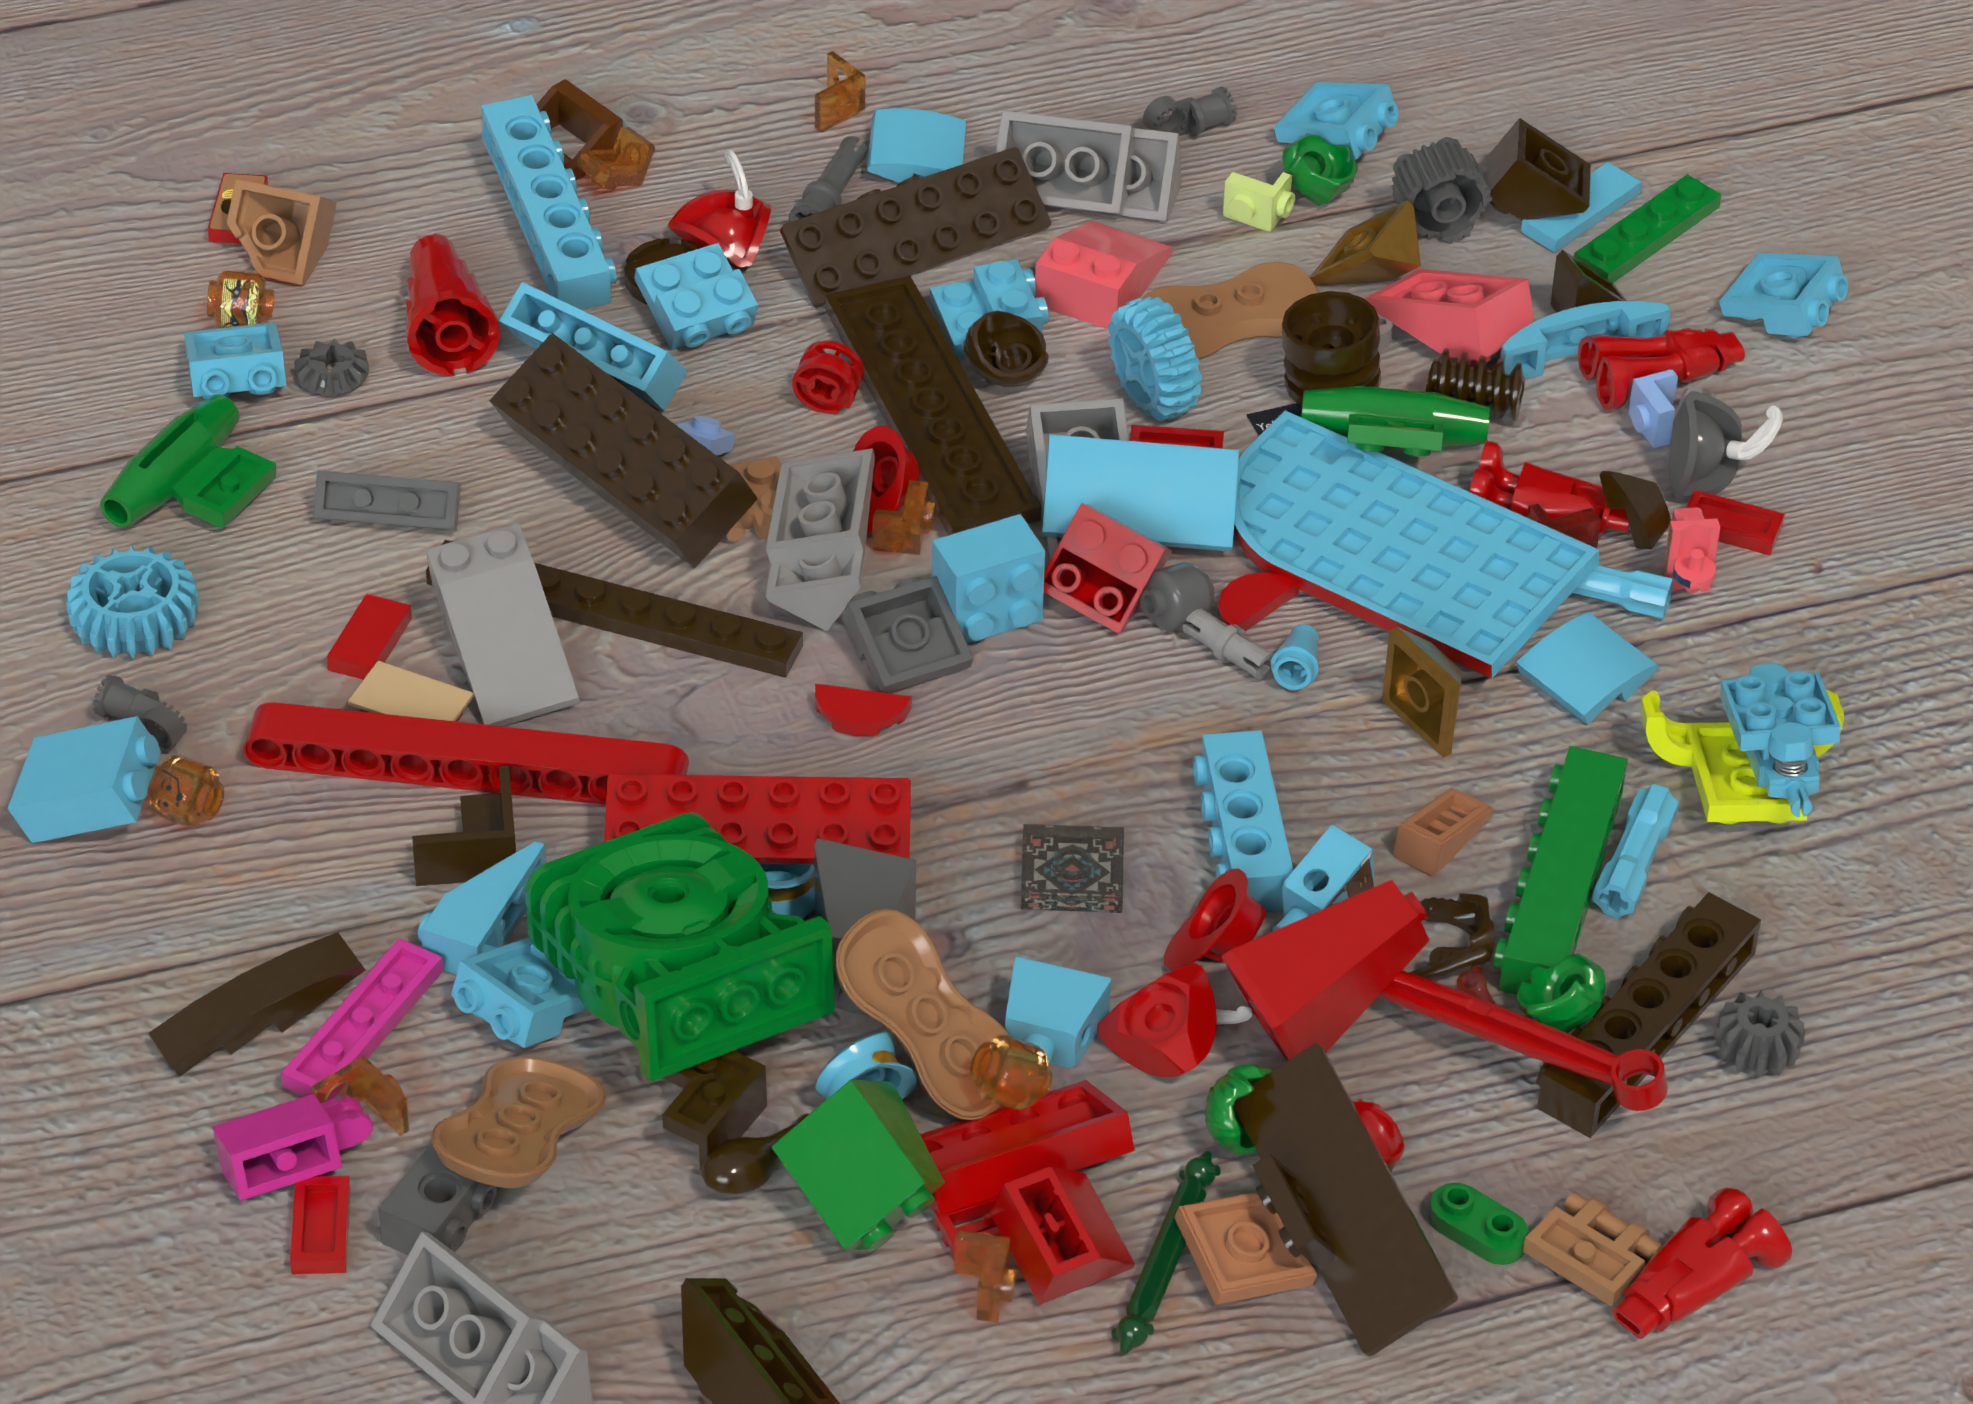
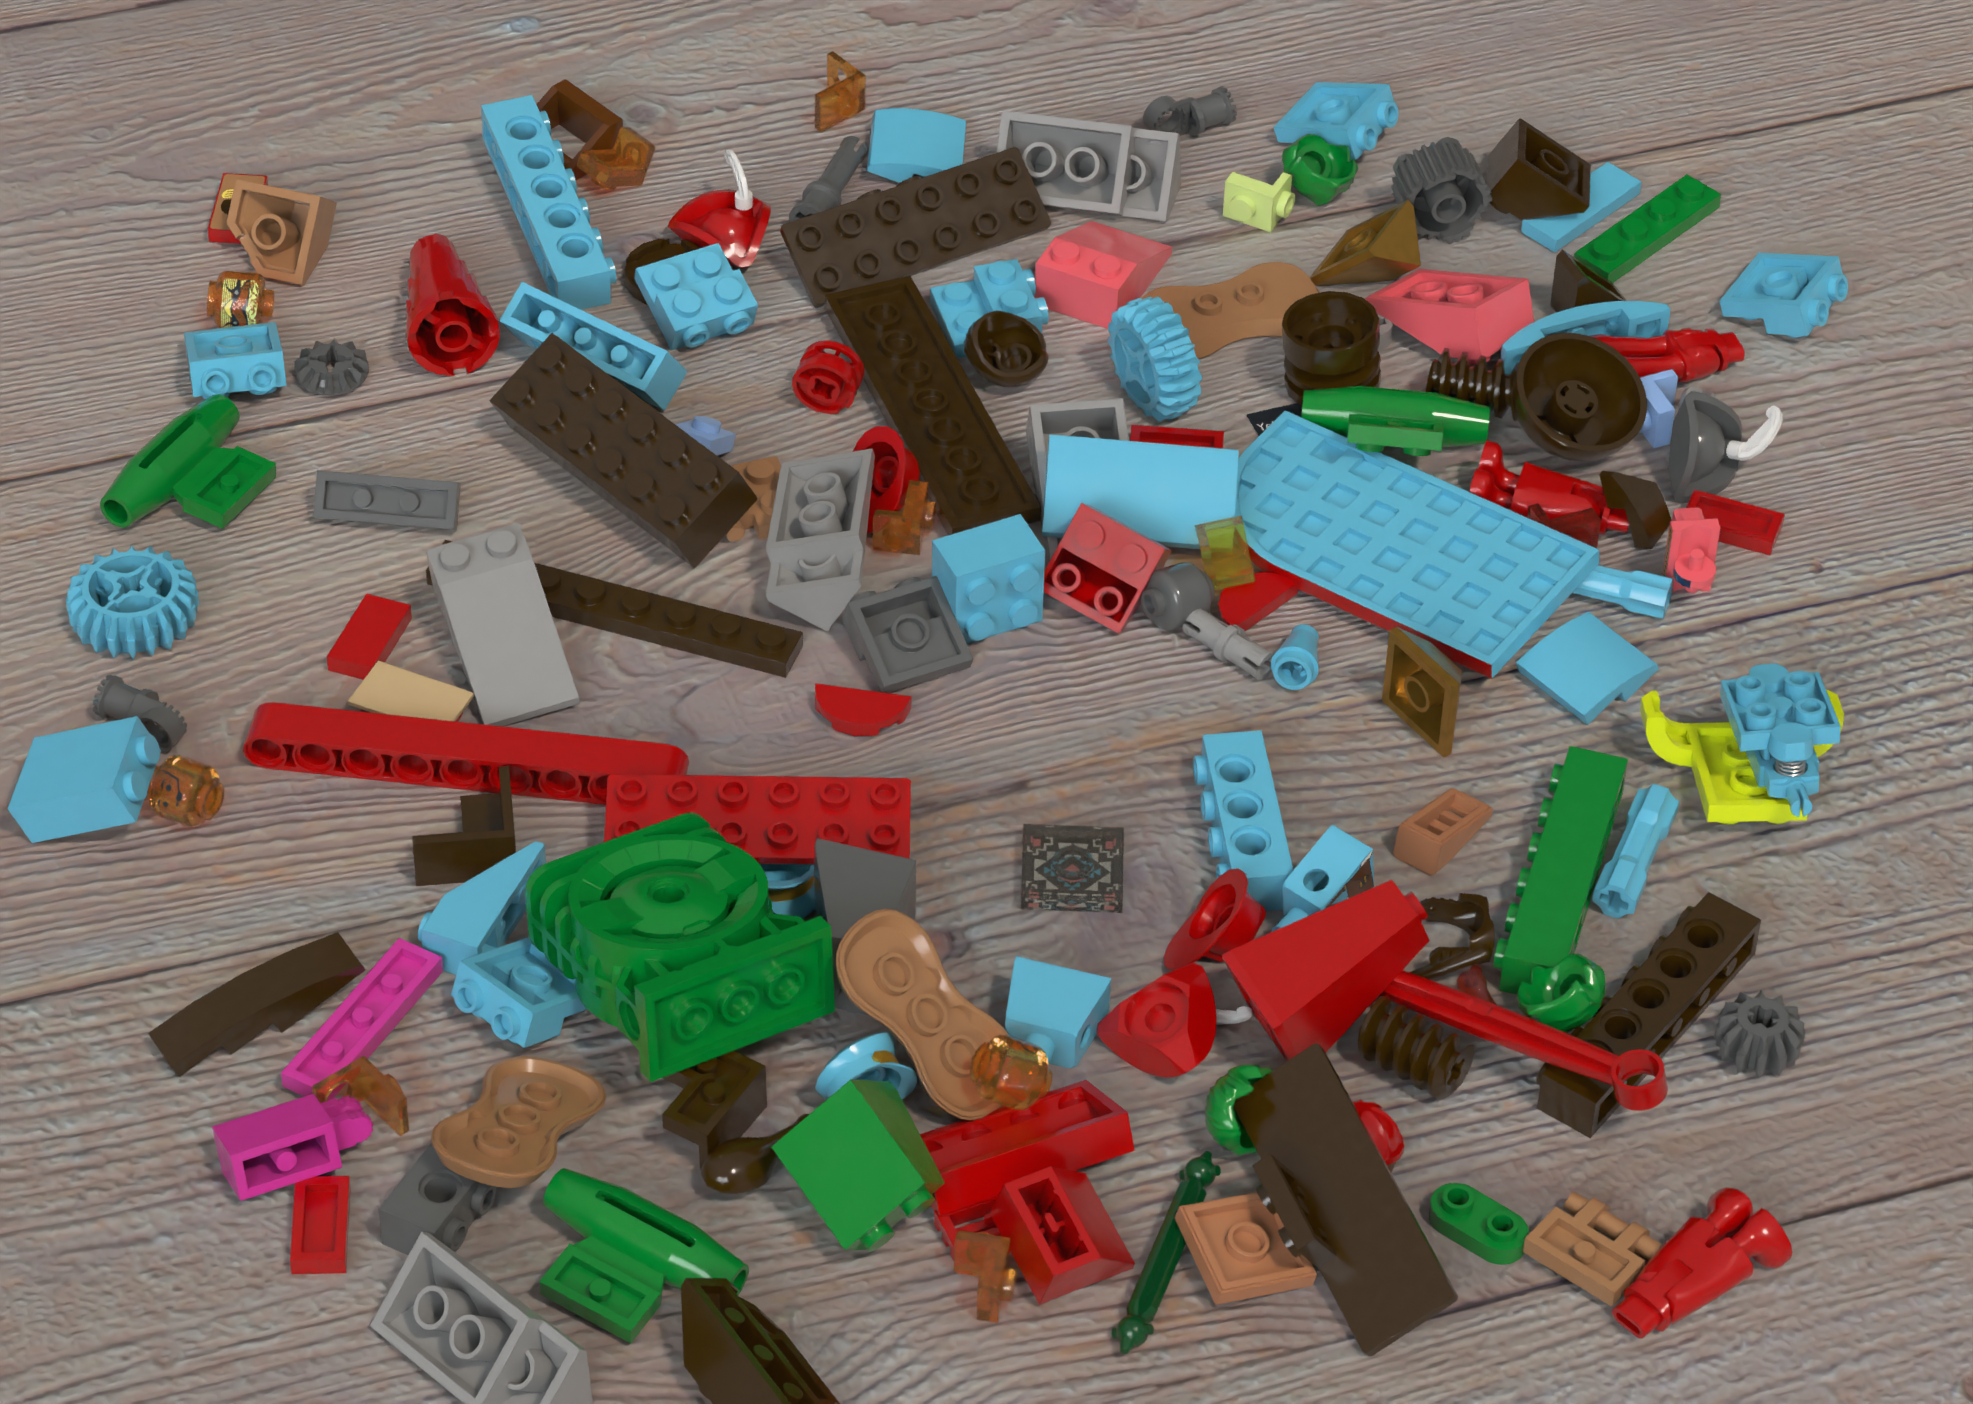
none -> green plate [539,1168,749,1343]
none -> clear yellow panel [1195,516,1255,590]
none -> dark brown piece [1358,995,1475,1100]
none -> dark brown piece [1512,333,1647,461]

